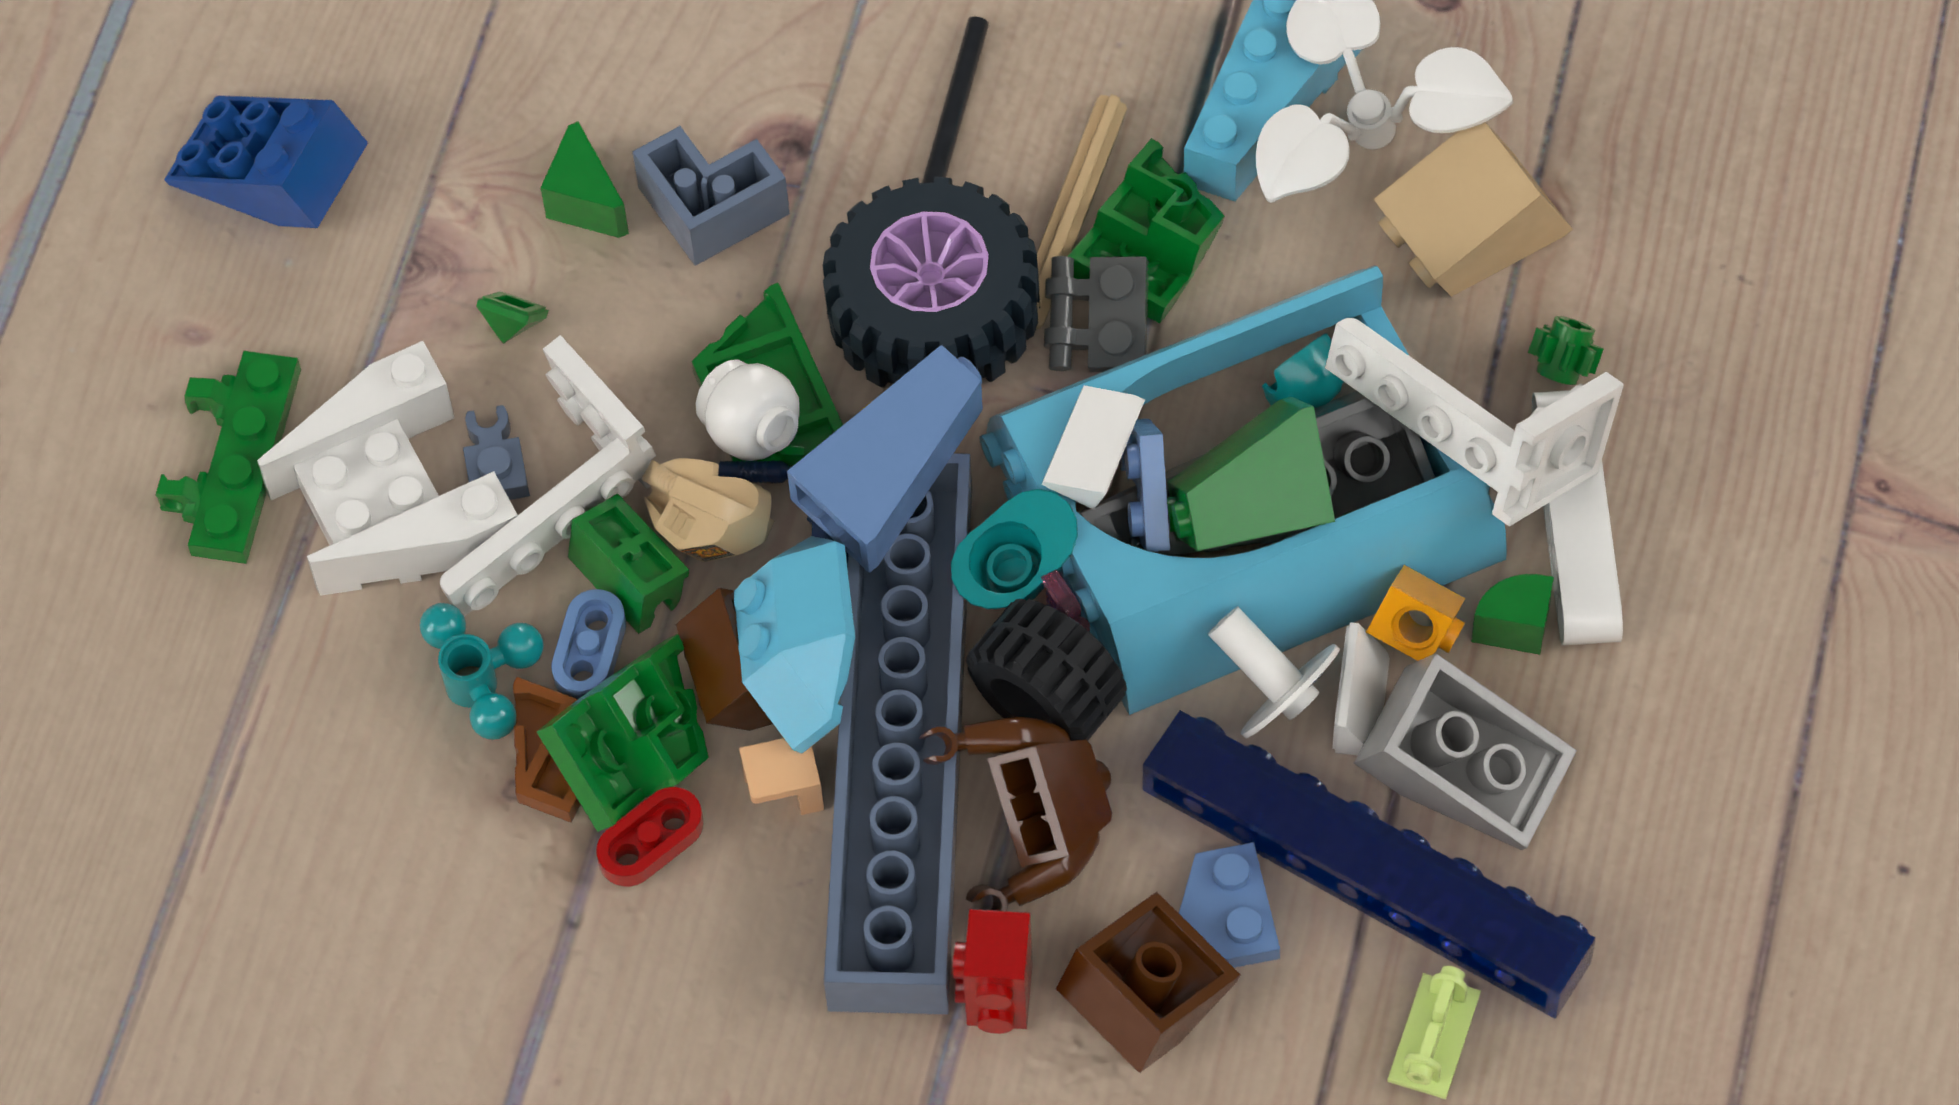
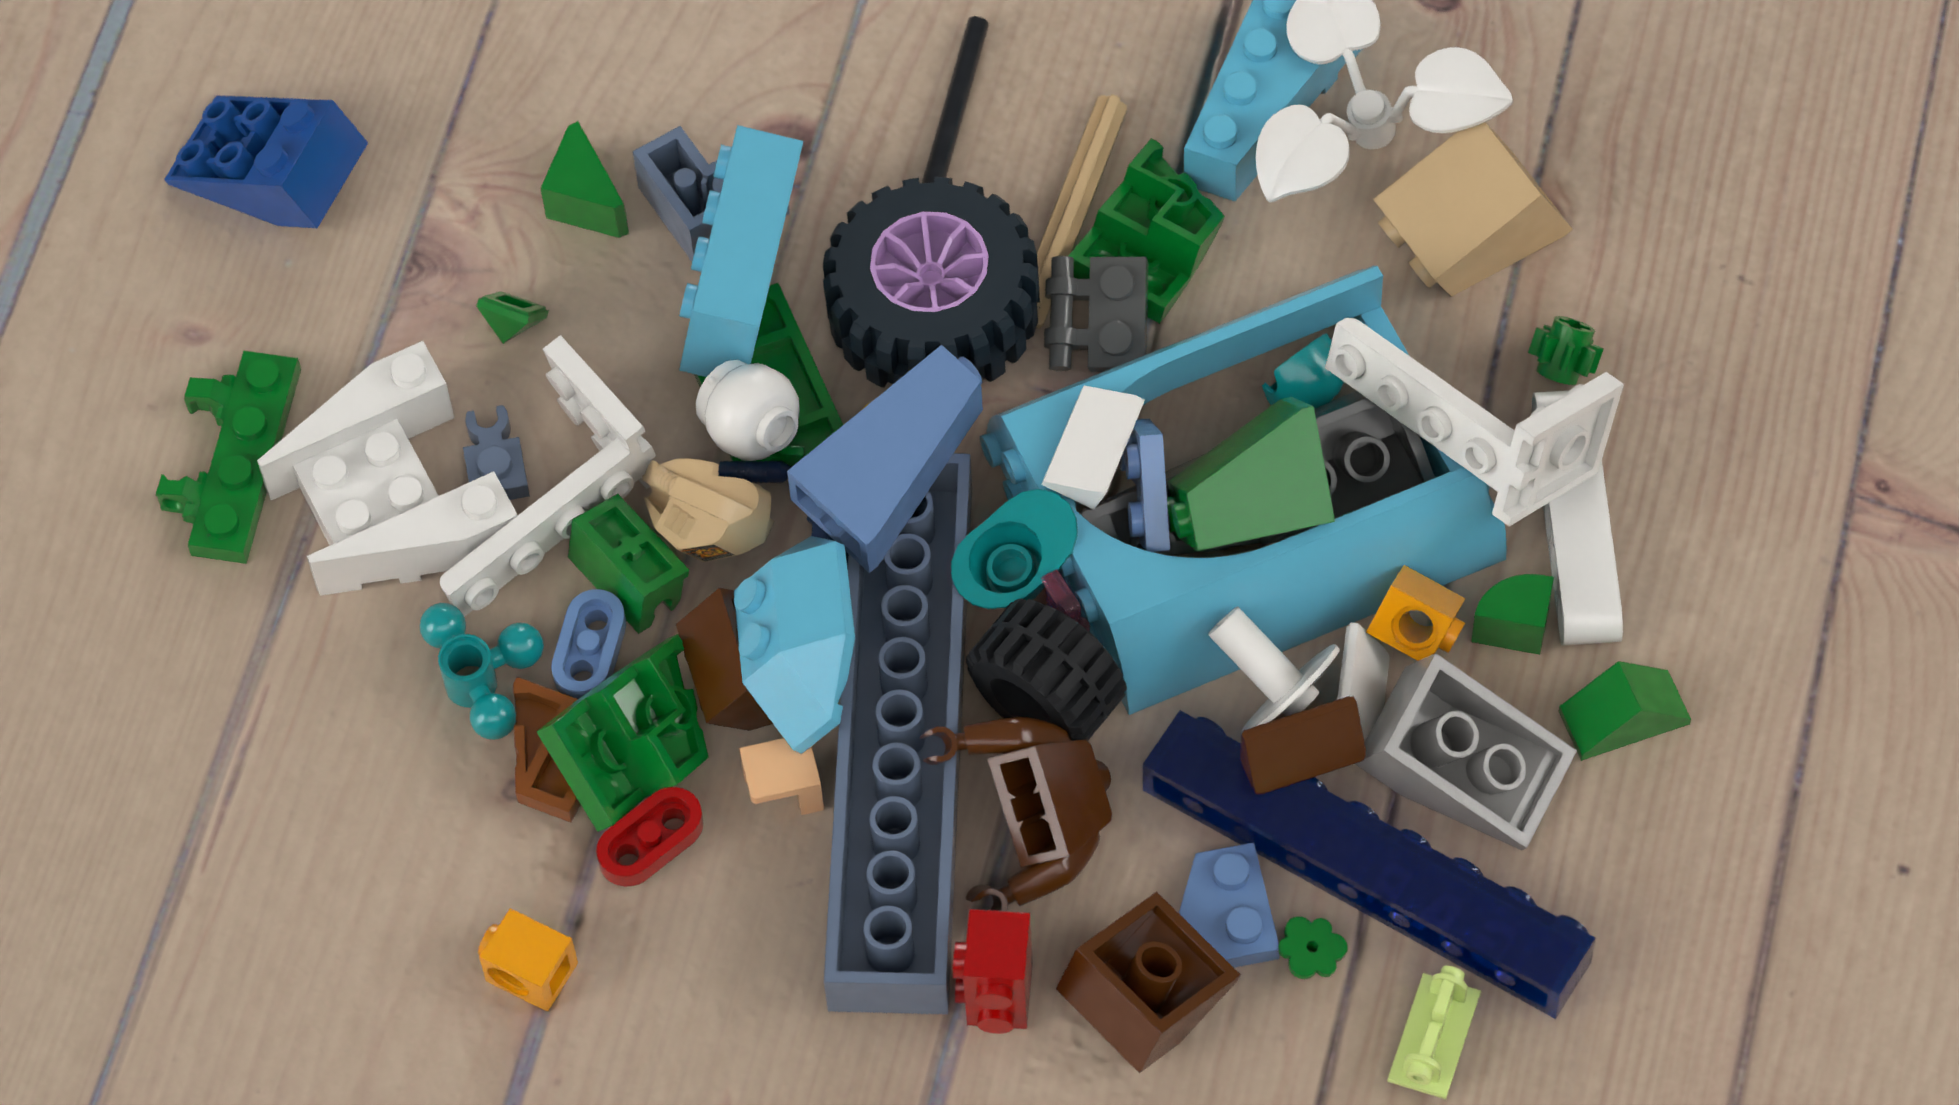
none -> light orange brick [478,908,578,1012]
none -> medium azure wedge [679,125,803,377]
none -> reddish brown slope [1240,696,1366,795]
none -> green plant [1278,917,1348,979]
none -> green slope [1558,661,1691,761]

